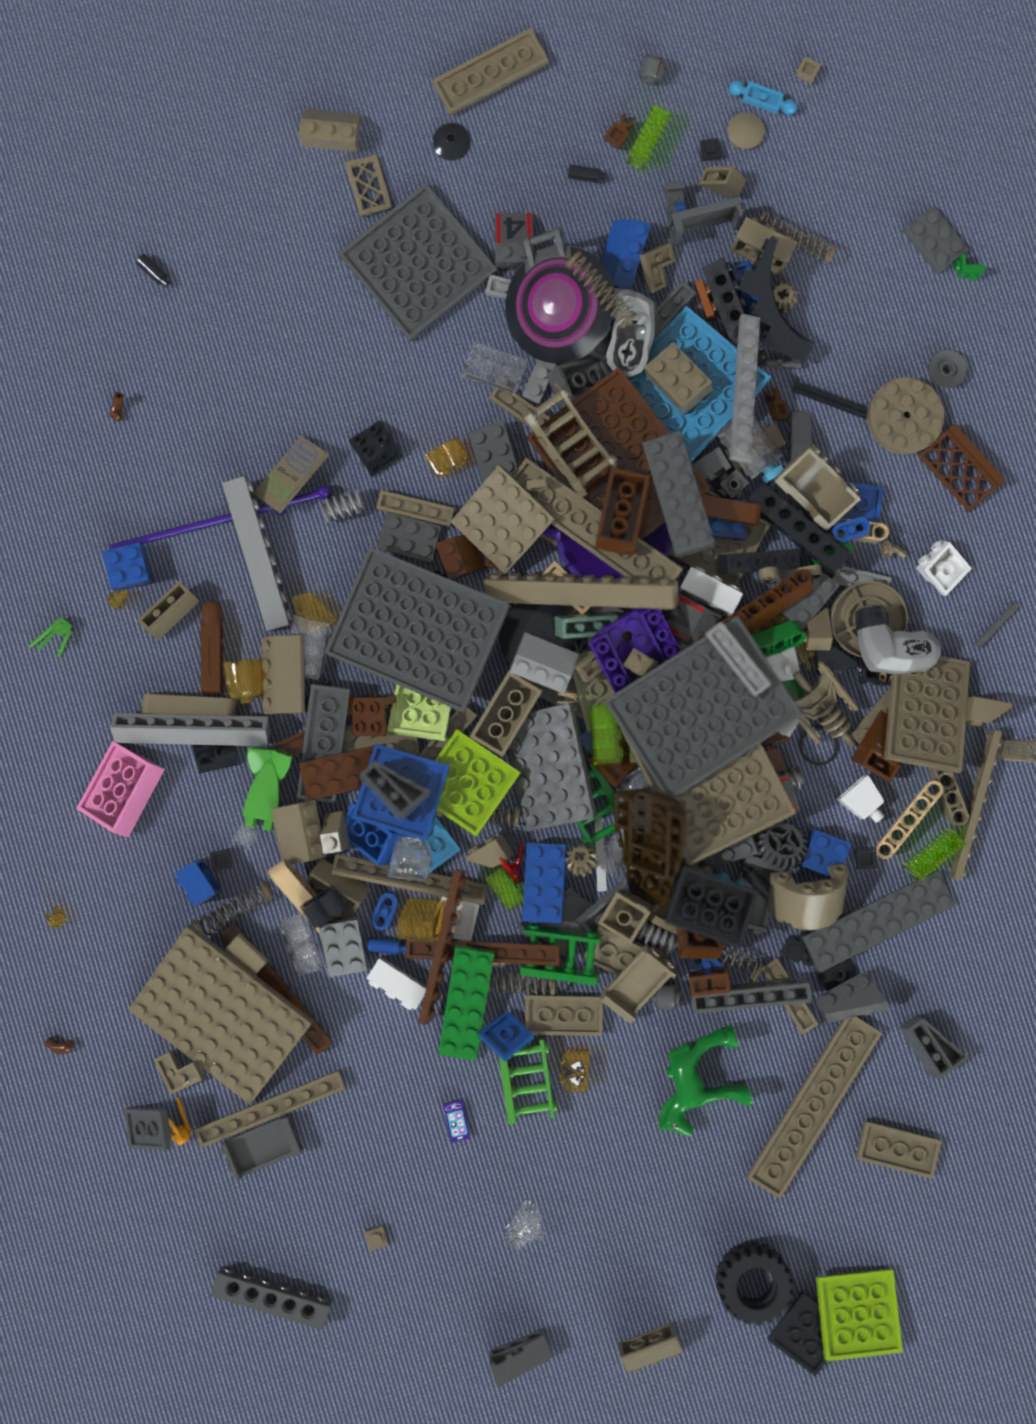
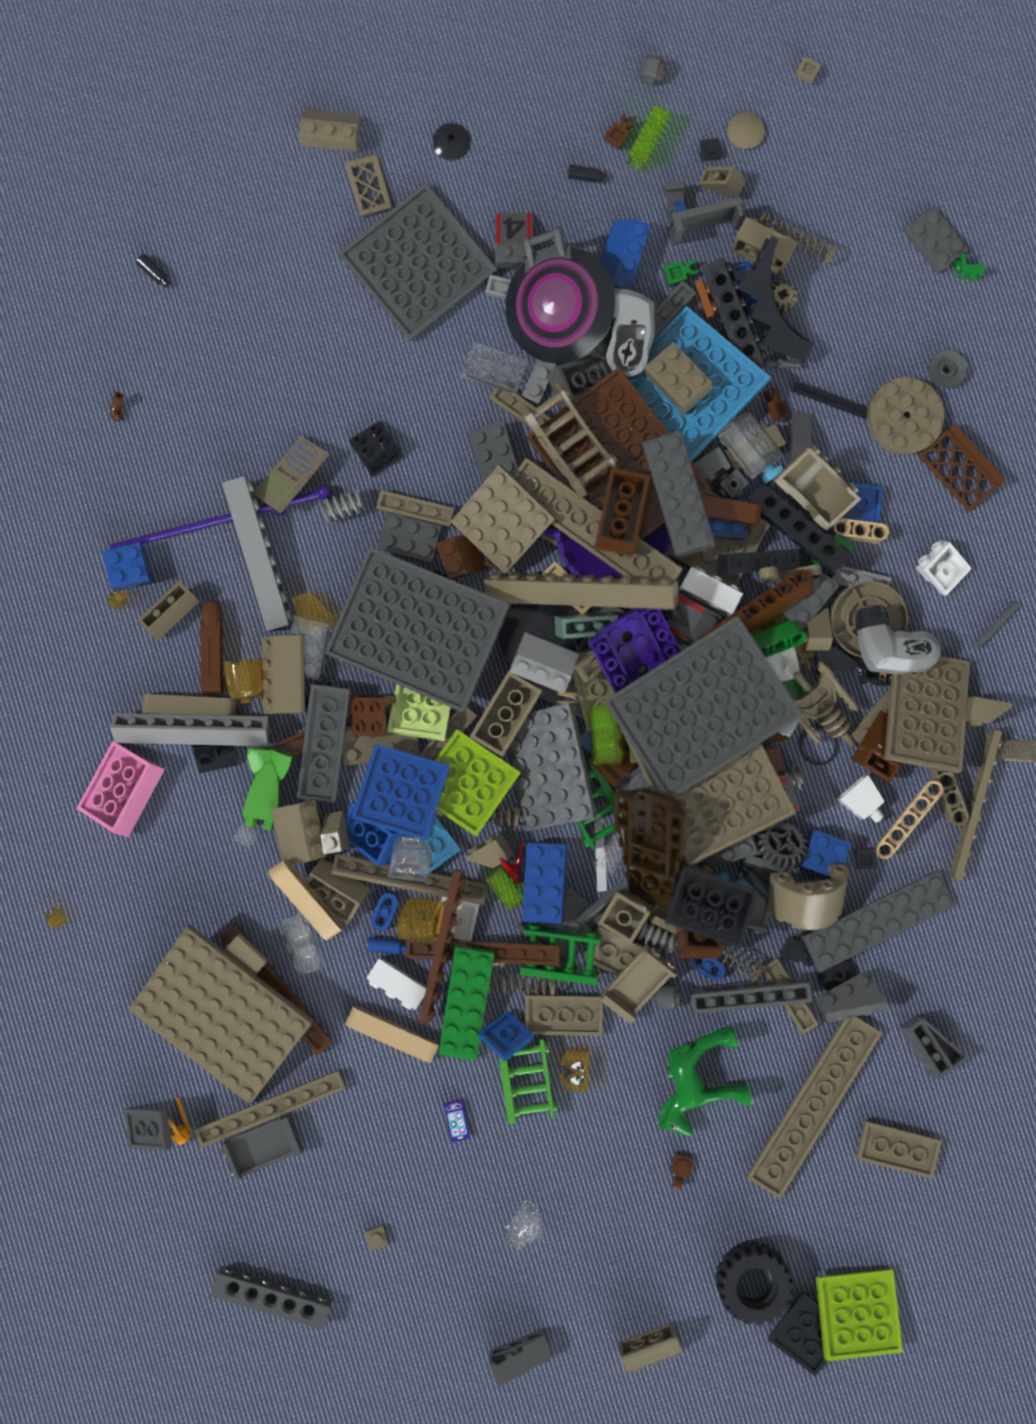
bright green plant [29,617,73,657] -> none
reddish brown arm [44,1037,74,1055] -> none
dark tan plate [154,1050,205,1095] -> none
blue brick [174,859,223,906] -> none
dark tan piece [191,880,274,935] -> none
black plate [209,848,233,871] -> none
reddish brown plate [299,745,375,801] -> none
black brick [300,885,347,929] -> none
plate [319,916,367,977] -> none
dark grey wedge [360,761,430,822] -> none
clear yellow brick [424,437,469,478] -> none
dark tan plate [432,28,549,116] -> none
dark tan plate [526,476,549,492] -> none
dark tan piece [565,251,637,328] -> none
dark tan gear [565,843,599,877] -> none
dark tan brick [624,648,659,676] -> none
dark tan plate [639,243,675,293] -> none
reddish brown brick [688,967,731,997] -> none
light grey plate [705,622,771,697] -> none
dark azure plate [729,80,797,115] -> none
light grey plate [729,314,760,463] -> none
blue plate [831,517,870,543] -> none
dark tan plate [880,539,907,559] -> none
clear neon green brick [902,828,966,881] -> none
none -> tan beam [345,1006,439,1063]
none -> green plate [663,260,699,286]
none -> reddish brown plate [670,1152,694,1191]

